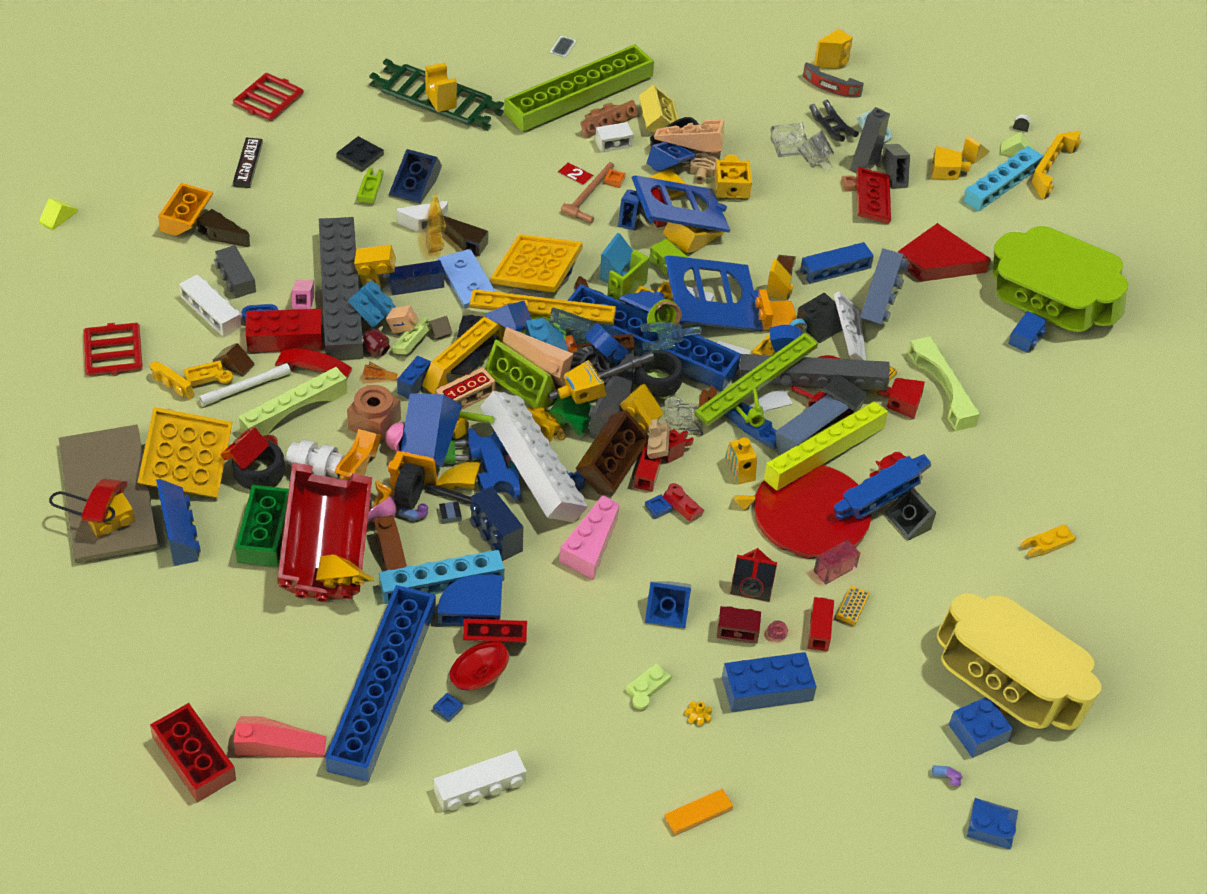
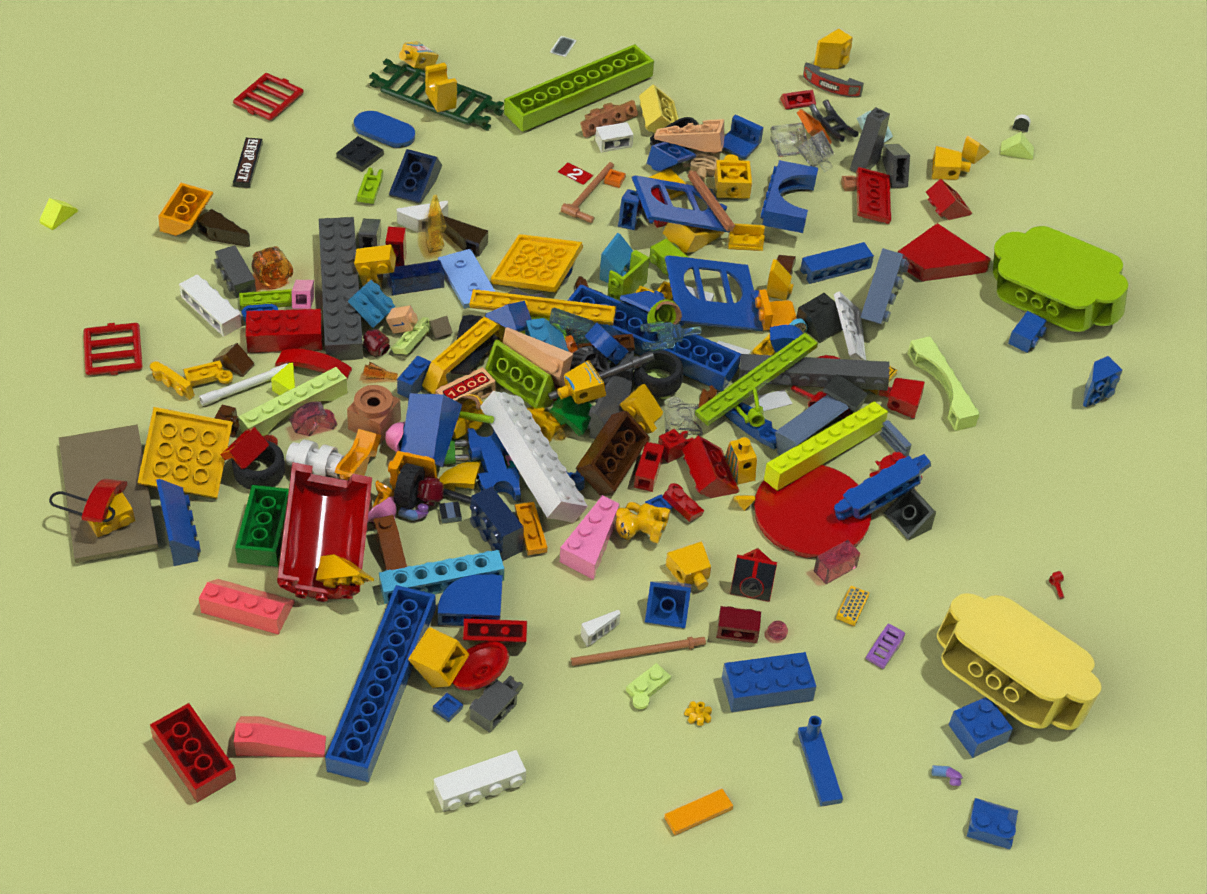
tan hinge [647,419,669,459] -> none
red brick [807,597,834,652] -> none
medium azure brick [964,146,1044,211] -> none
yellow hinge [1021,524,1076,558] -> none
yellow slope [1031,131,1082,199] -> none
none -> coral slope [199,579,295,635]
none -> reddish brown brick [215,404,240,438]
none -> lime tile [239,289,292,310]
none -> clear orange brick [251,246,293,289]
none -> neon yellow slope [271,363,295,395]
none -> clear pink brick [289,401,338,436]
none -> blue tile [354,111,415,148]
none -> dark grey slope [359,218,381,249]
none -> red brick [385,226,407,268]
none -> yellow torso [399,41,439,69]
none -> yellow slope [408,628,469,688]
none -> dark red head [417,477,444,506]
none -> yellow piece [456,394,485,430]
none -> dark grey brick [469,675,523,733]
none -> light orange plate [515,502,548,555]
none -> nougat bar [570,636,706,666]
none -> white slope [581,610,621,647]
none -> yellow animal [615,502,671,543]
none -> yellow torso [666,541,711,590]
none -> red slope [682,435,739,498]
none -> nougat axle [687,170,735,232]
none -> blue bracket [723,114,764,159]
none -> yellow hinge [728,224,765,251]
none -> blue arch [760,160,818,233]
none -> red slope [780,90,816,109]
none -> orange tile [797,109,832,145]
none -> blue piece [798,716,843,806]
none -> medium lavender slope [866,624,905,669]
none -> sand blue tile [880,420,912,457]
none -> red slope [926,179,972,220]
none -> red hand [1049,571,1064,599]
none -> blue slope [1083,356,1123,407]

